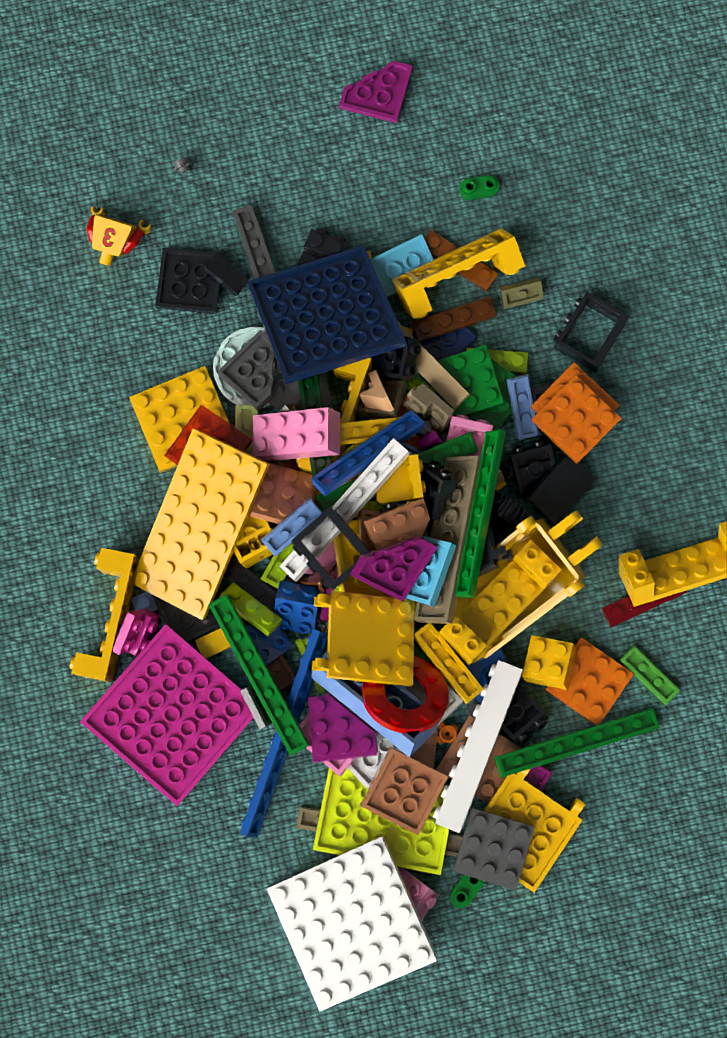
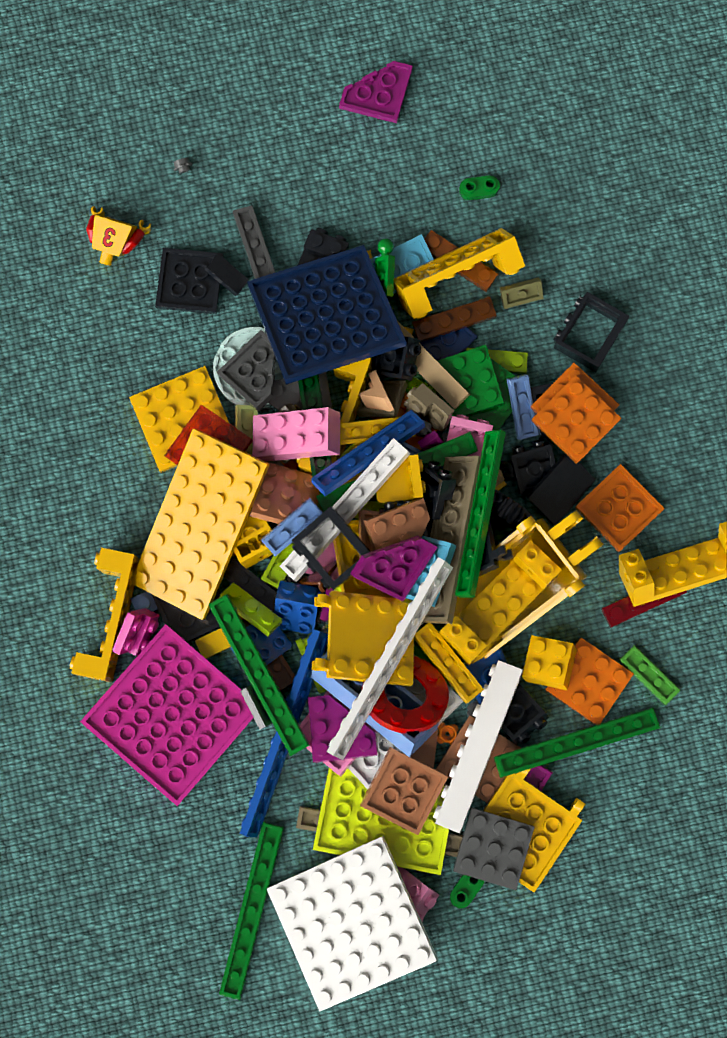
none -> green tile [219,822,284,1000]
none -> white plate [327,557,453,760]
none -> green plate [375,238,395,298]
none -> orange plate [575,464,665,552]

